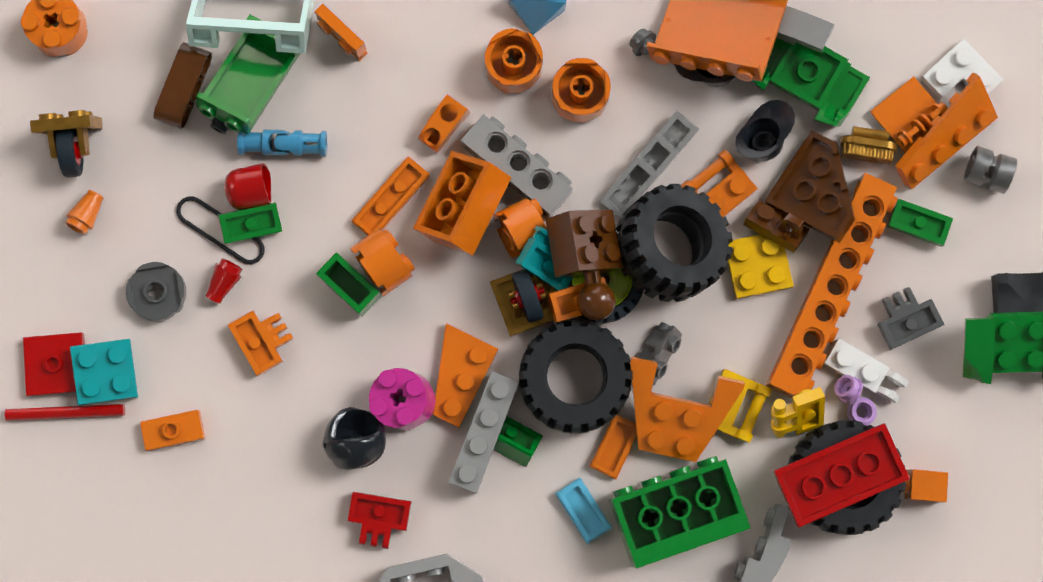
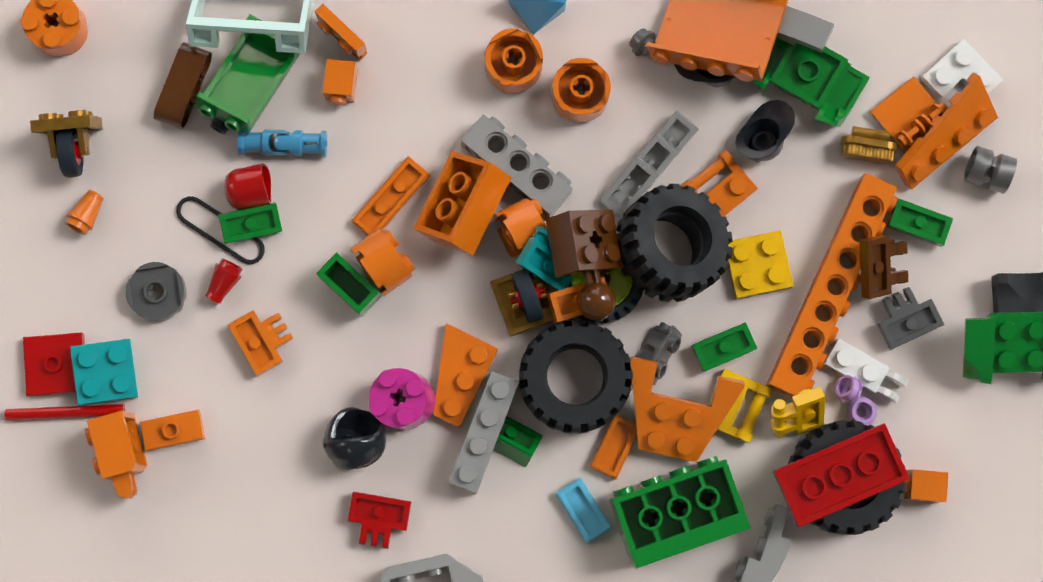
orange leg [418,94,471,153] -> none
reddish brown hinge [743,200,809,253] -> none
reddish brown plate [765,130,855,243] -> none
none -> orange hinge [85,411,148,499]
none -> orange brick [322,59,358,105]
none -> green plate [691,322,758,372]
none -> reddish brown plate [859,235,909,299]

